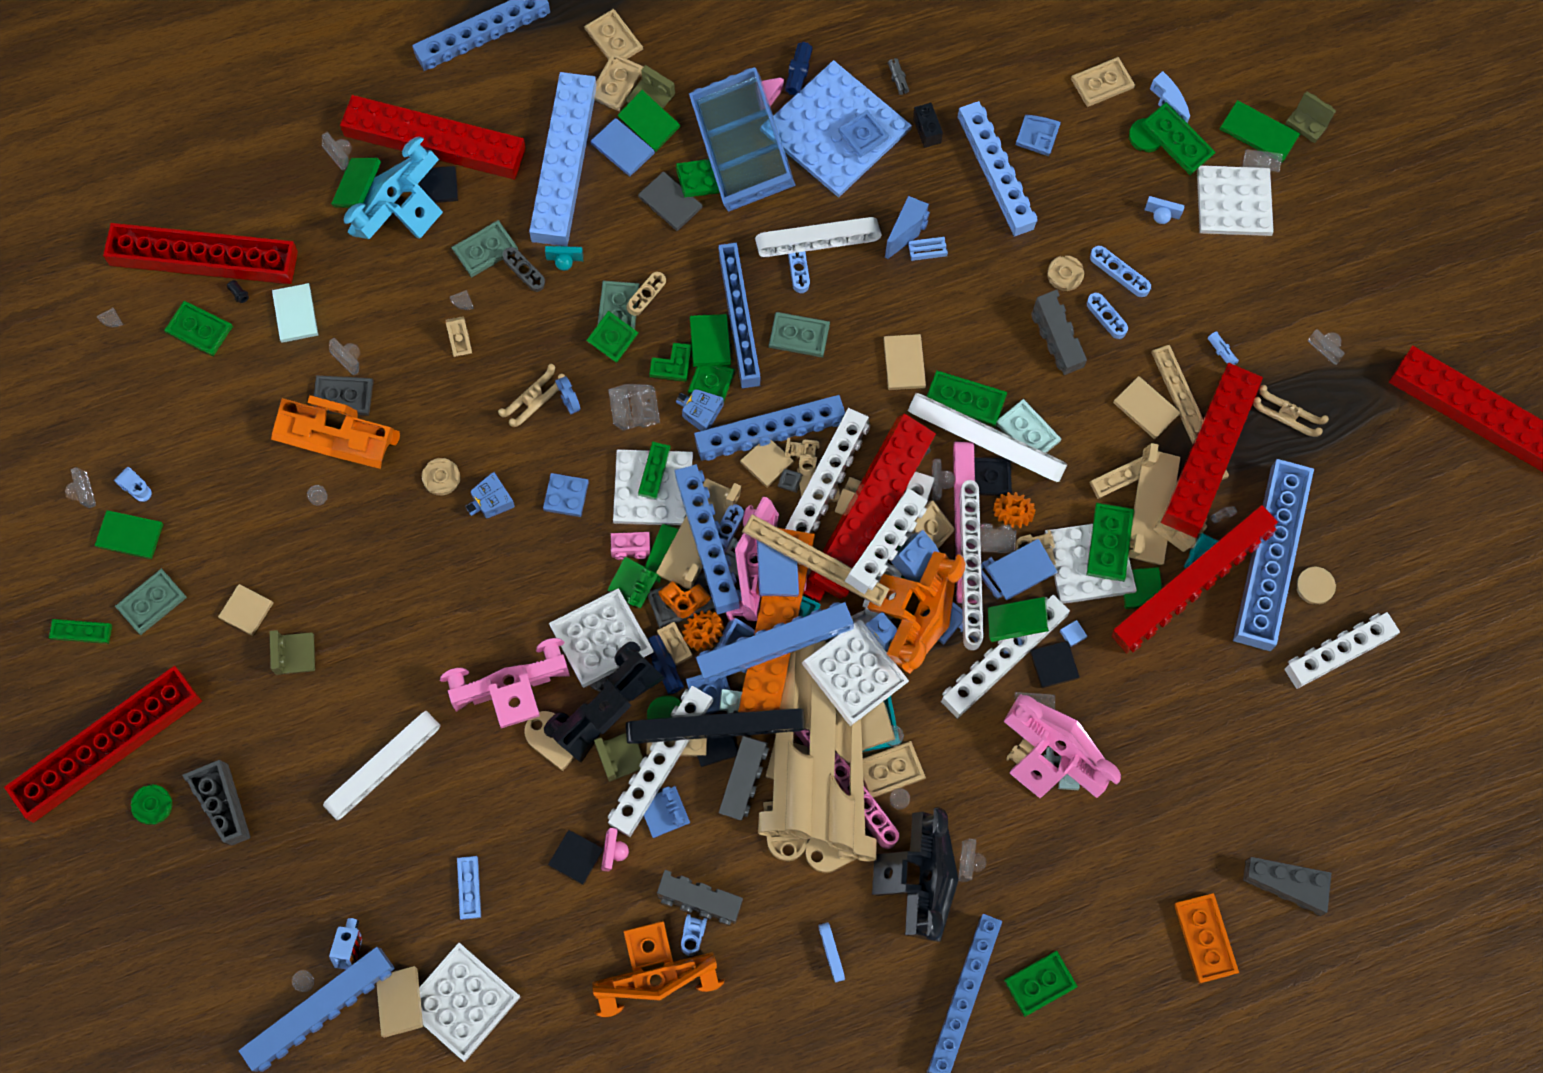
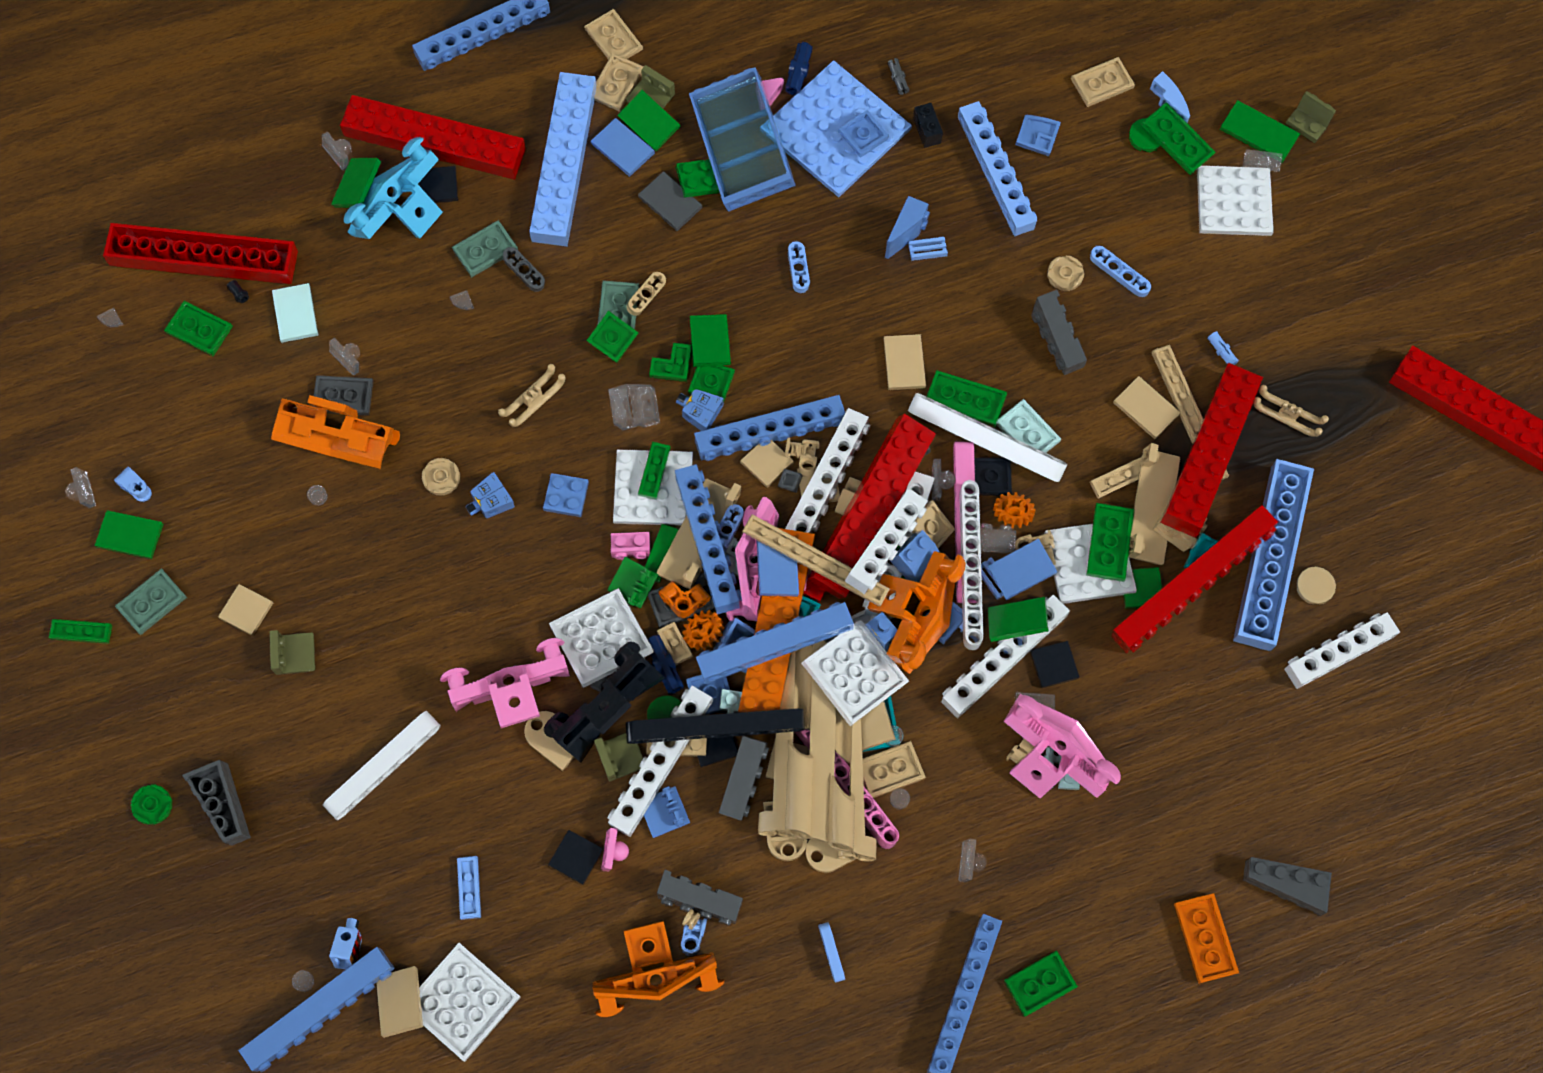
red brick [4,665,203,823] -> none
tan slope [446,316,472,357] -> none
teal tile [545,246,584,271] -> none
medium blue plate [555,376,581,415] -> none
medium blue brick [719,243,760,388] -> none
white beam [755,217,882,257] -> none
sand green tile [769,312,830,357] -> none
black piece [872,807,959,942] -> none
light blue tile [1060,620,1087,647] -> none
light blue beam [1087,293,1128,339] -> none
light blue tile [1145,196,1184,224] -> none
clear tile [1210,506,1237,523] -> none
clear tile [1308,329,1345,365] -> none
none -> tan bush [682,909,700,930]

